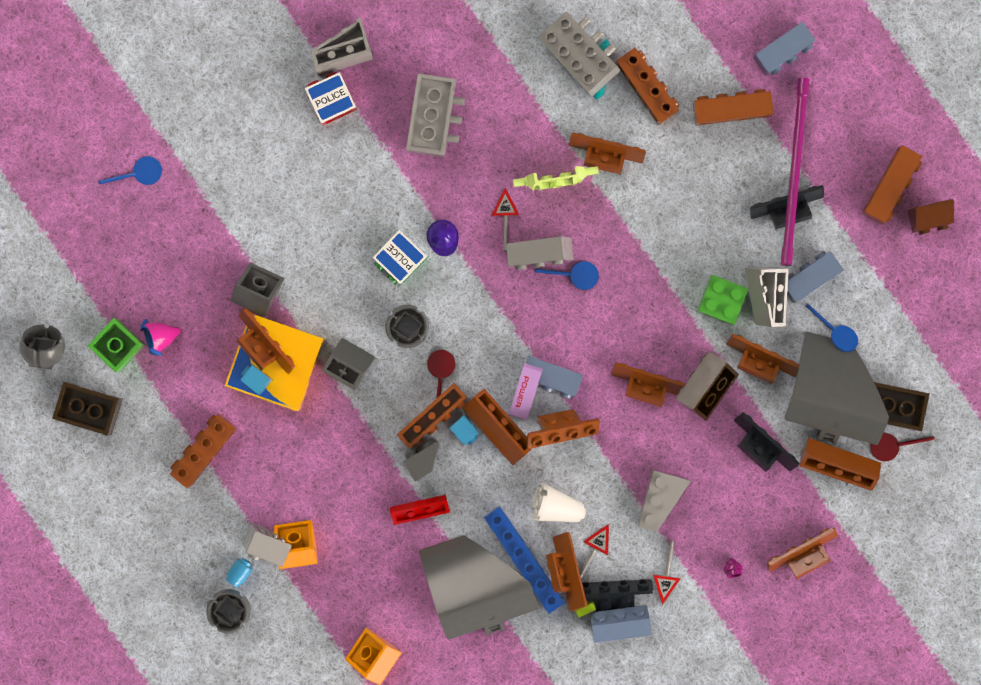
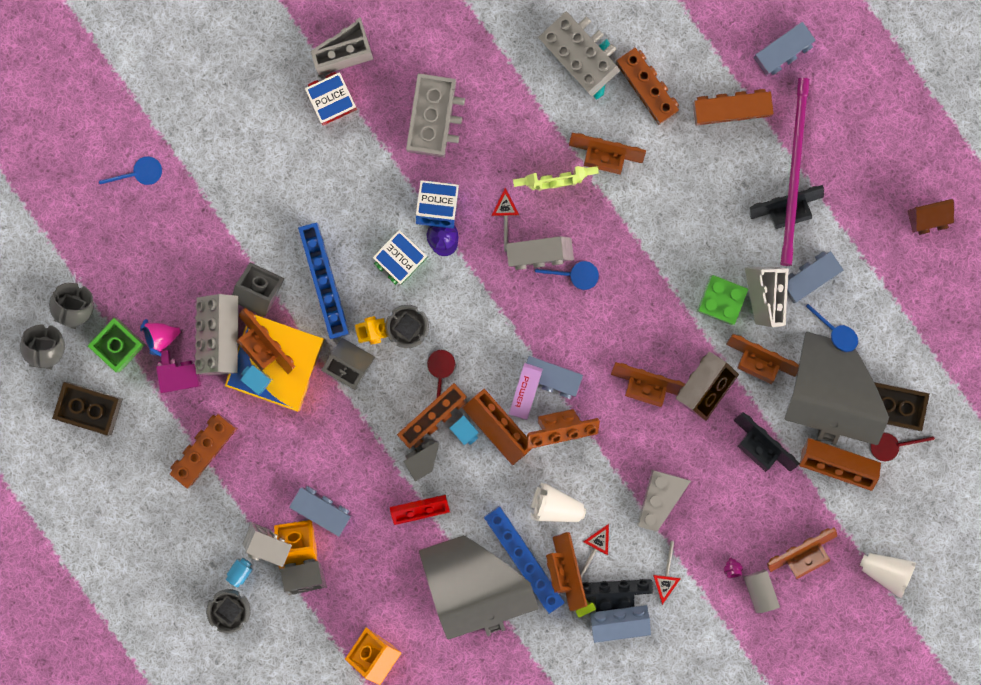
dark orange brick [861,145,922,225] -> none
none -> dark grey piece [49,283,94,329]
none -> magenta hinge [156,350,201,393]
none -> light grey piece [195,294,238,375]
none -> dark grey slope [280,559,327,595]
none -> sand blue brick [289,486,352,537]
none -> blue brick [298,222,350,340]
none -> yellow brick [355,316,388,345]
none -> piece [416,181,459,228]
none -> light grey brick [743,569,780,613]
none -> white cone [860,553,916,598]

